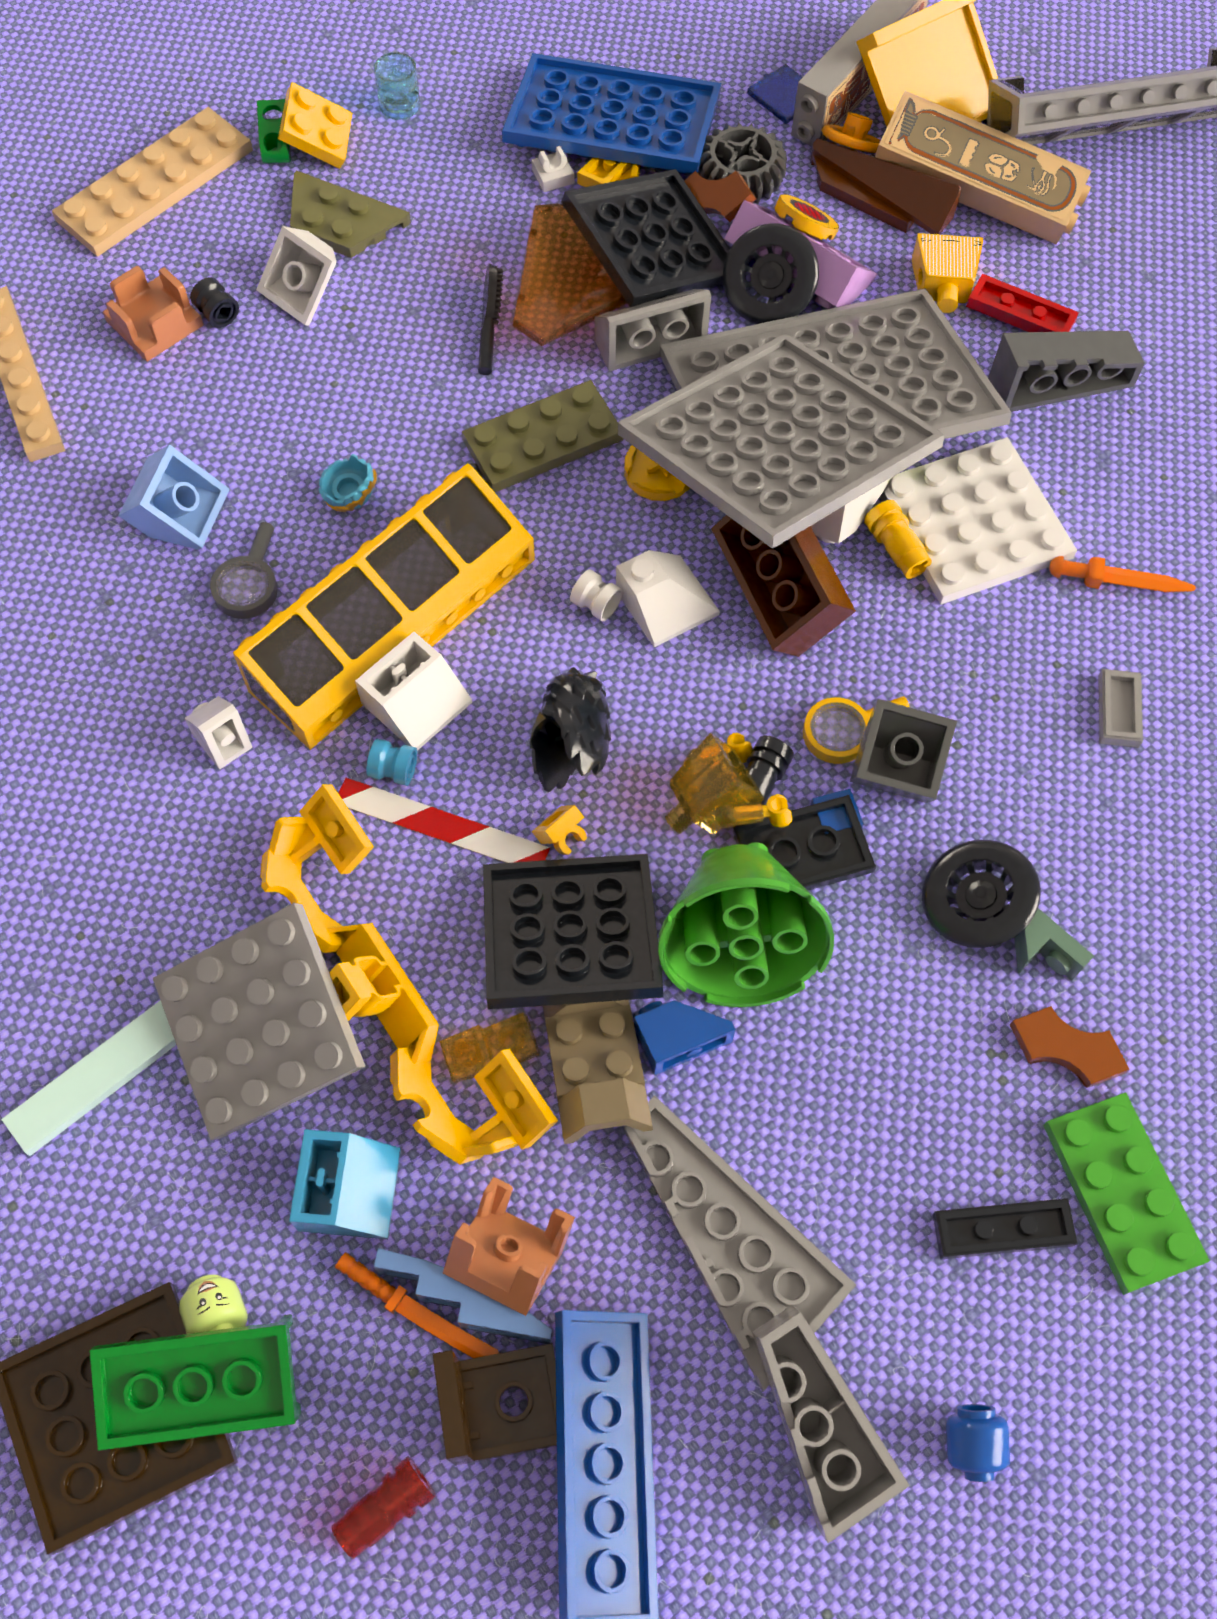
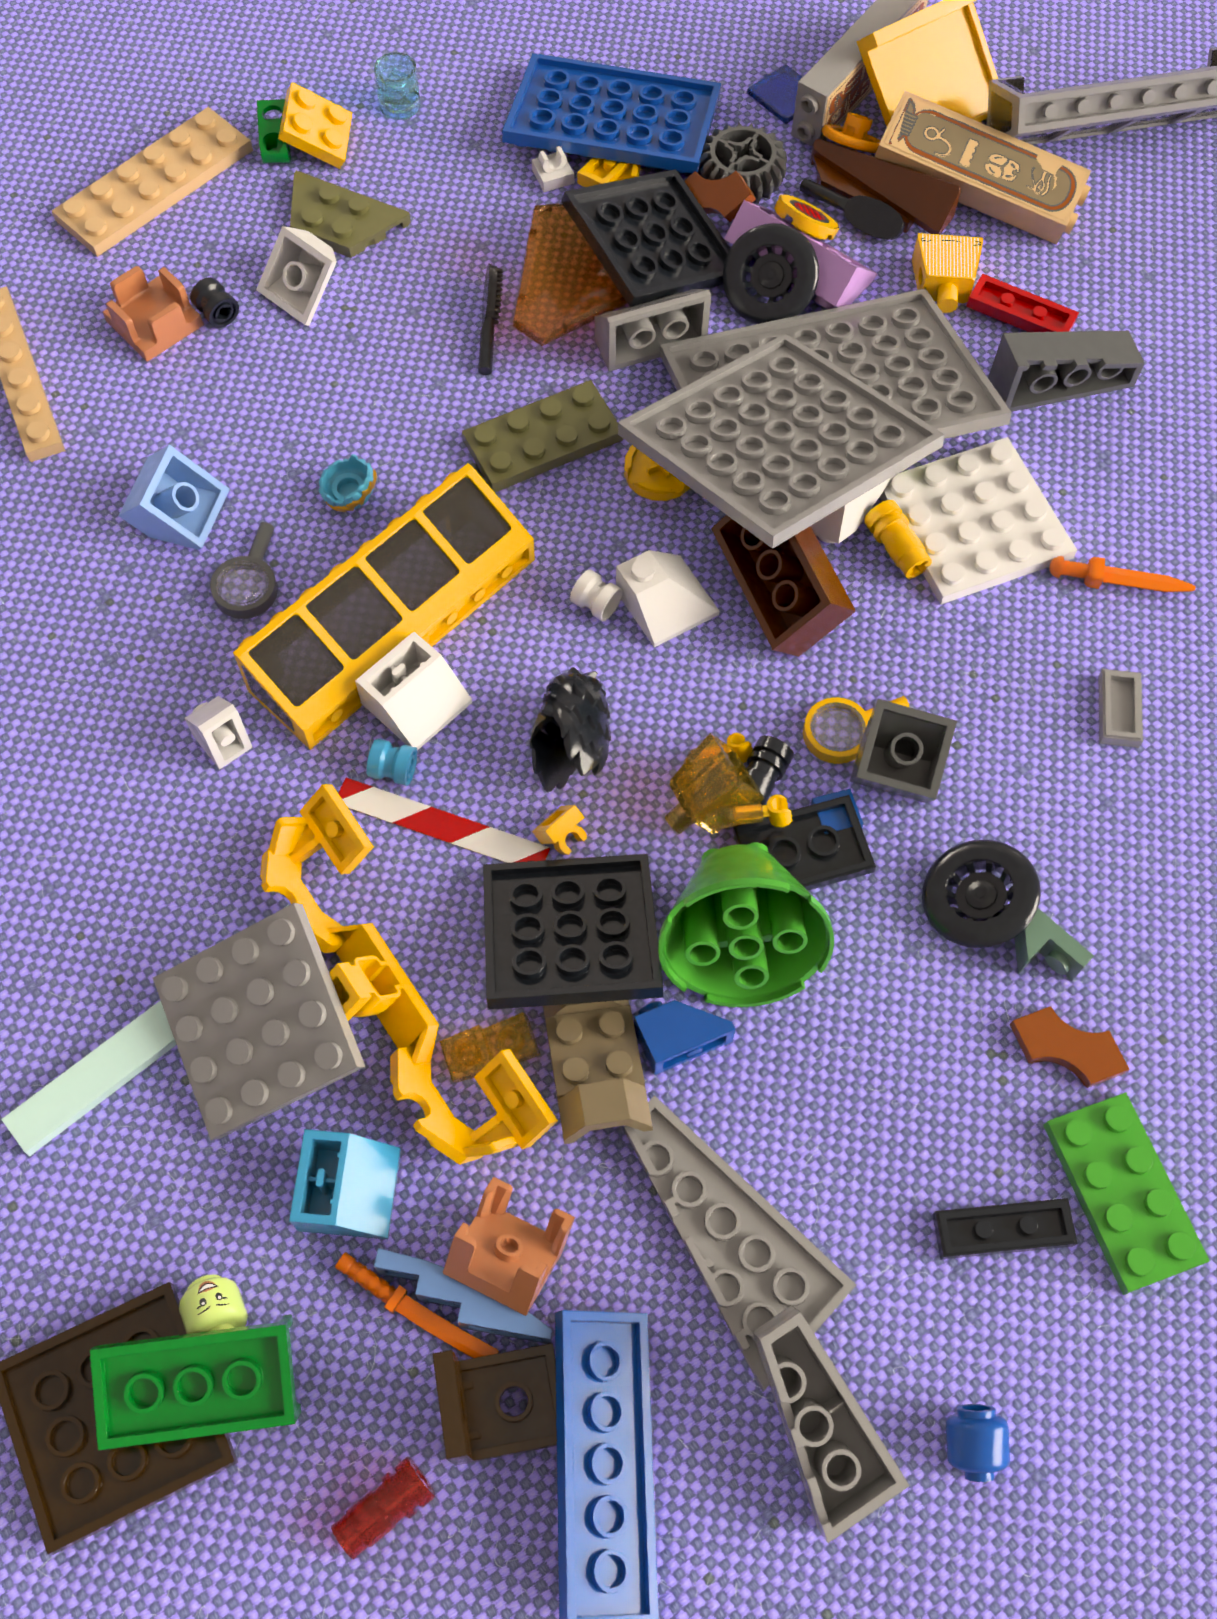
none -> black piece [800,178,904,240]

